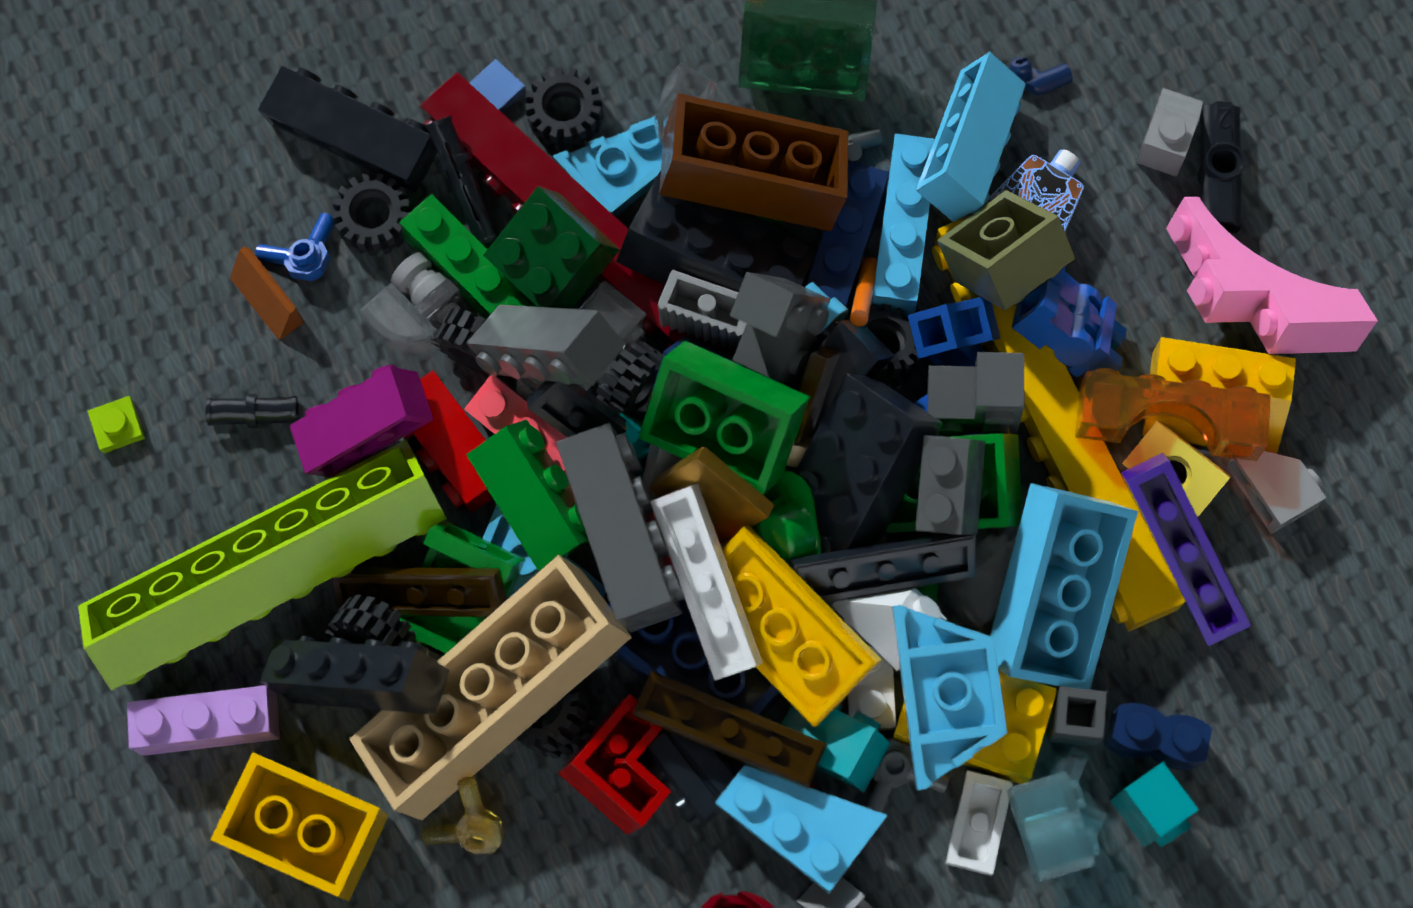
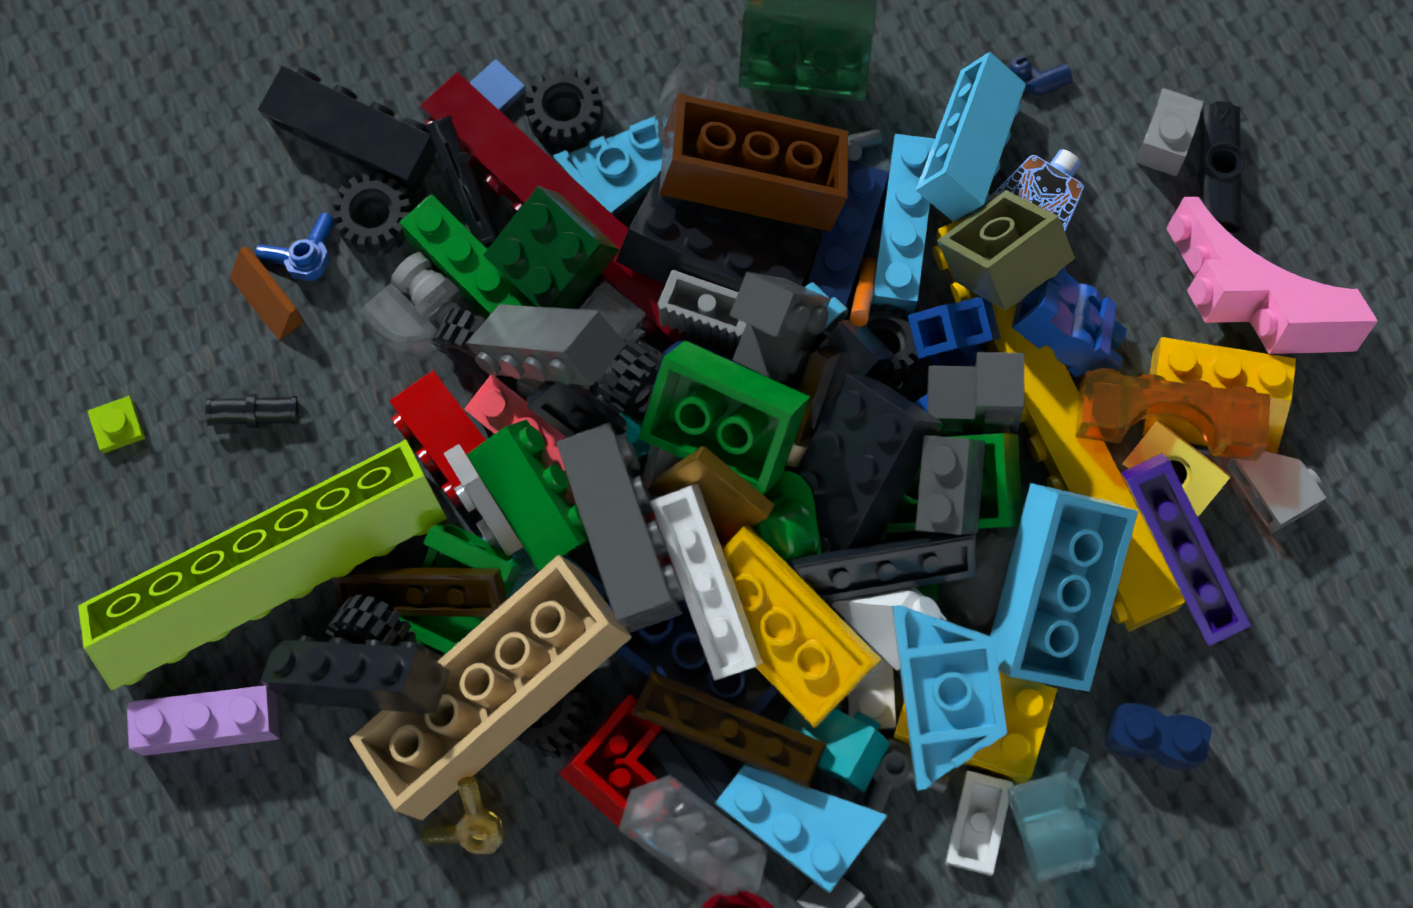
yellow brick [210,753,389,902] -> none
magenta brick [289,365,434,477] -> none
dark grey brick [1048,686,1107,747] -> none
teal brick [1110,762,1199,848] -> none
none -> light grey wing [444,444,523,557]
none -> clear brick [619,775,768,897]

